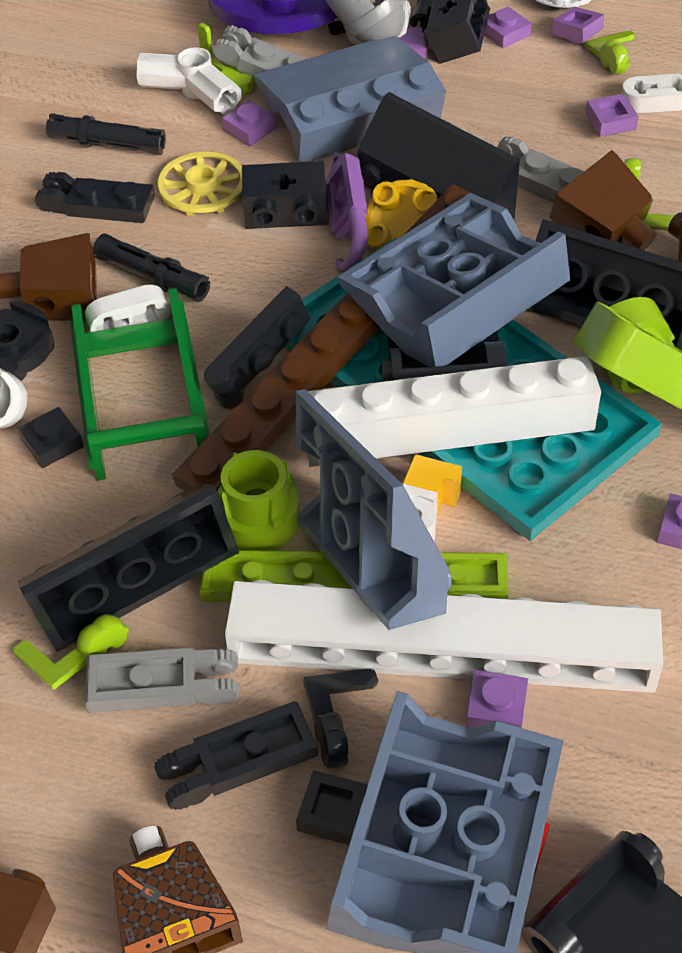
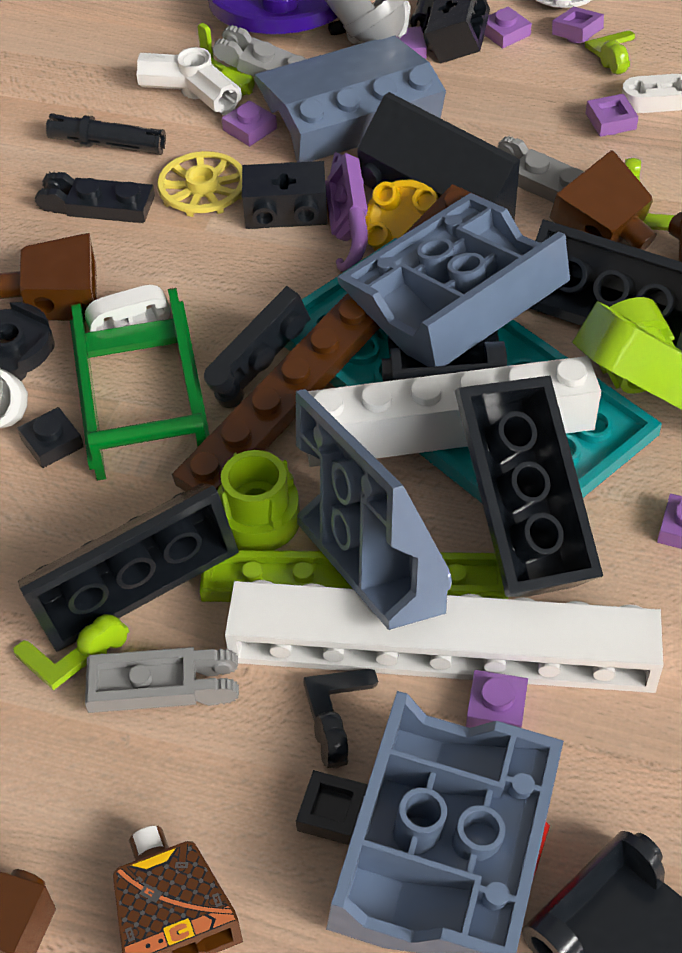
black pin [93,233,210,302] -> none
black hinge [154,701,319,810] -> none
yellow leg [403,454,462,542] -> none
none -> black slope [454,375,603,597]

